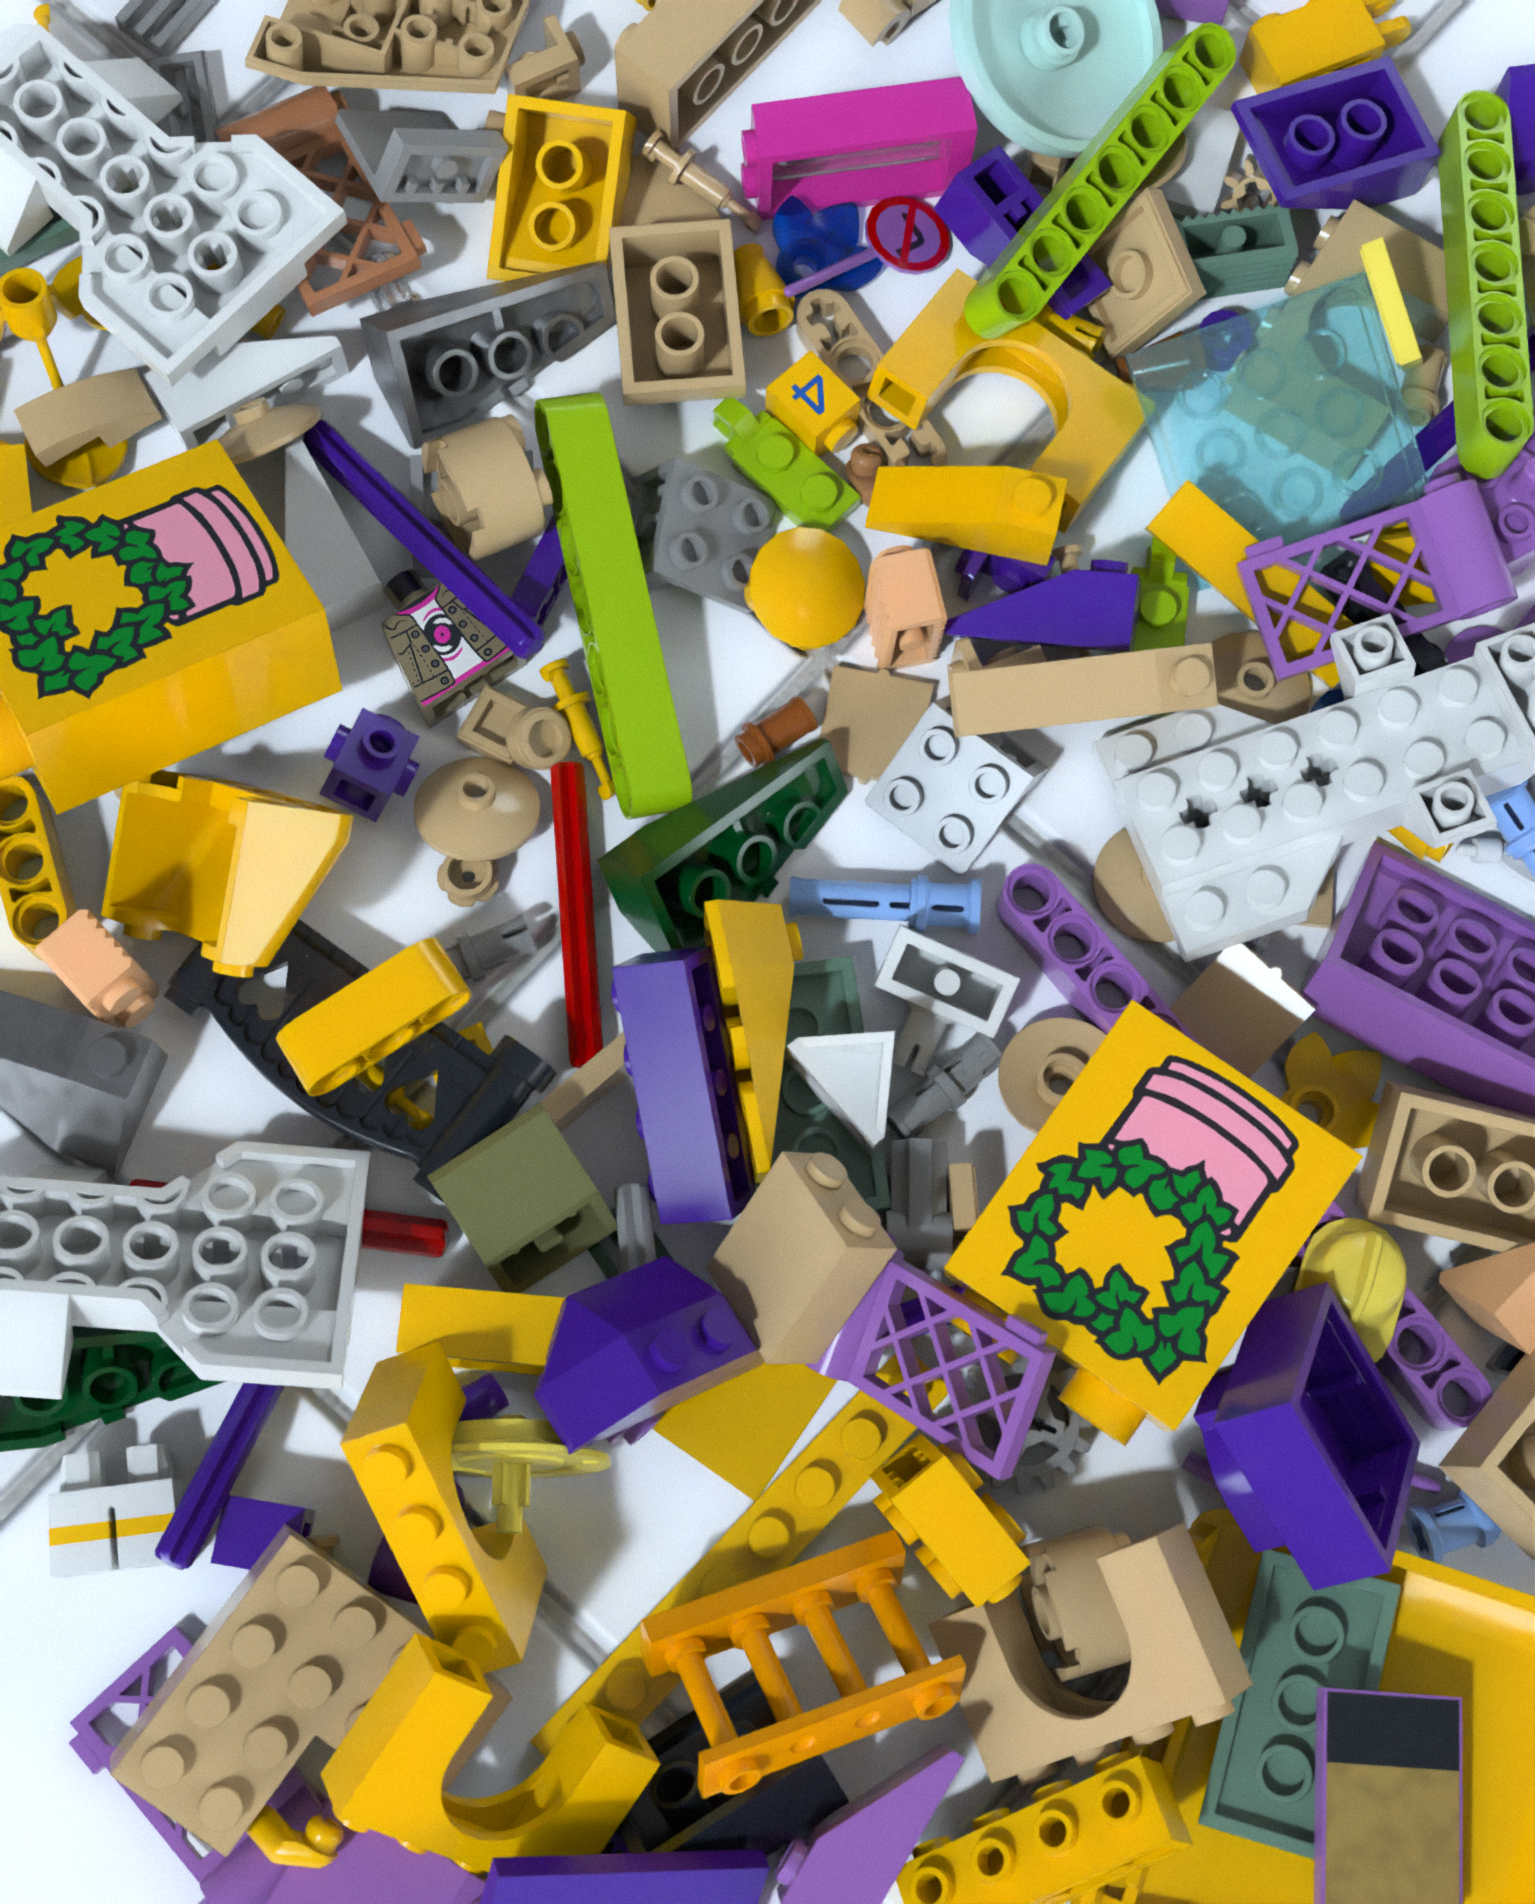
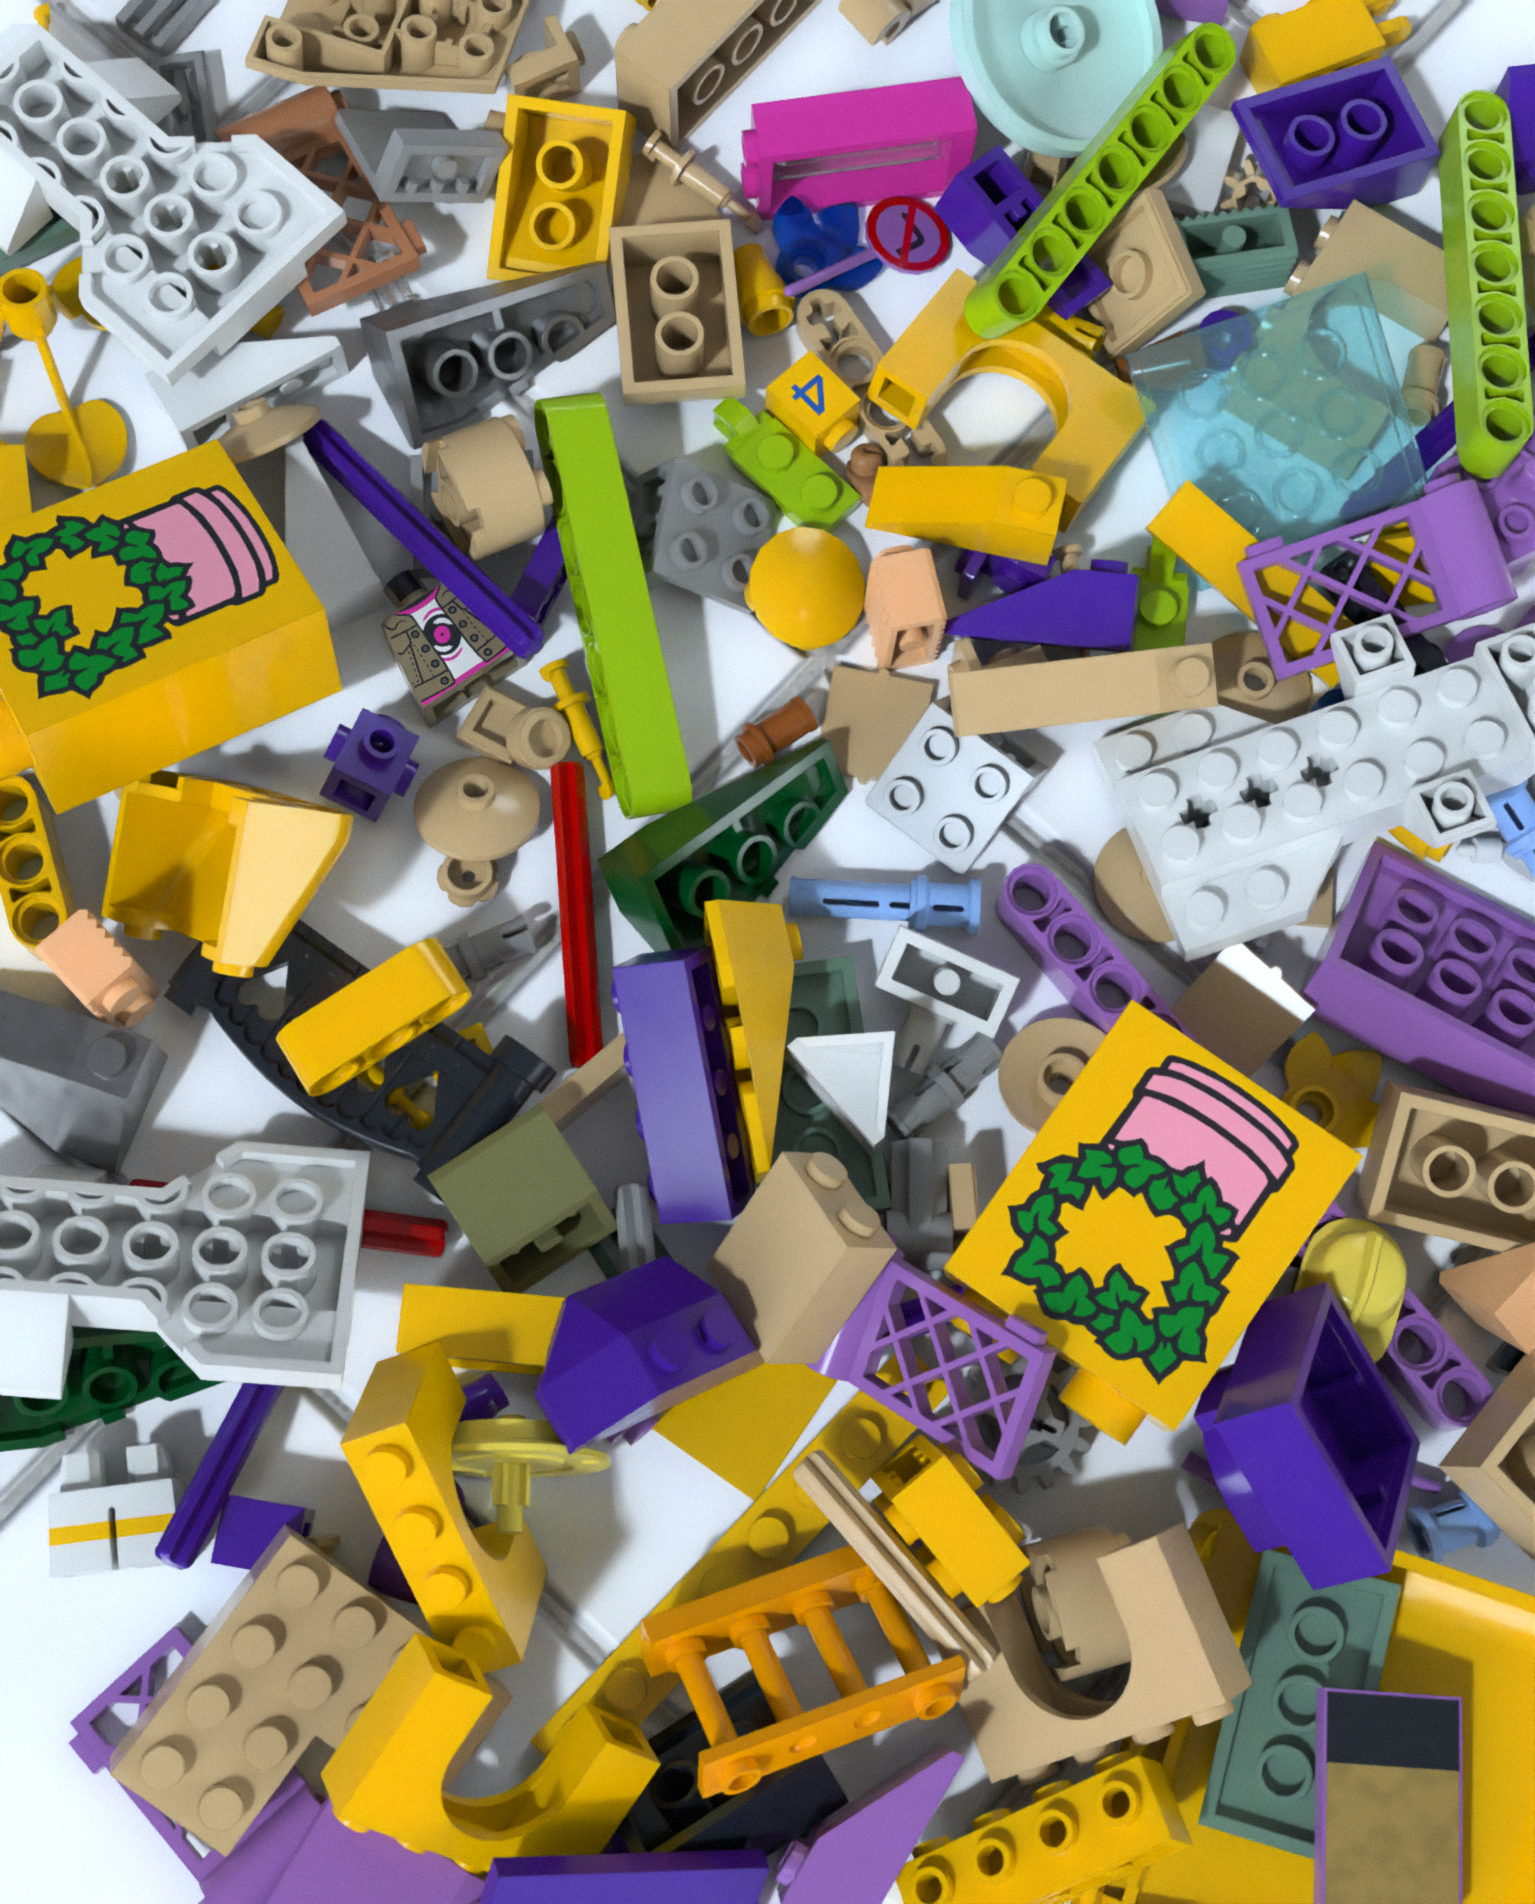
tan slope [14,368,162,467] -> none
yellow arm [246,1805,344,1869] -> none
light yellow tile [1359,237,1423,372] -> none
none -> tan axle [793,1449,997,1682]

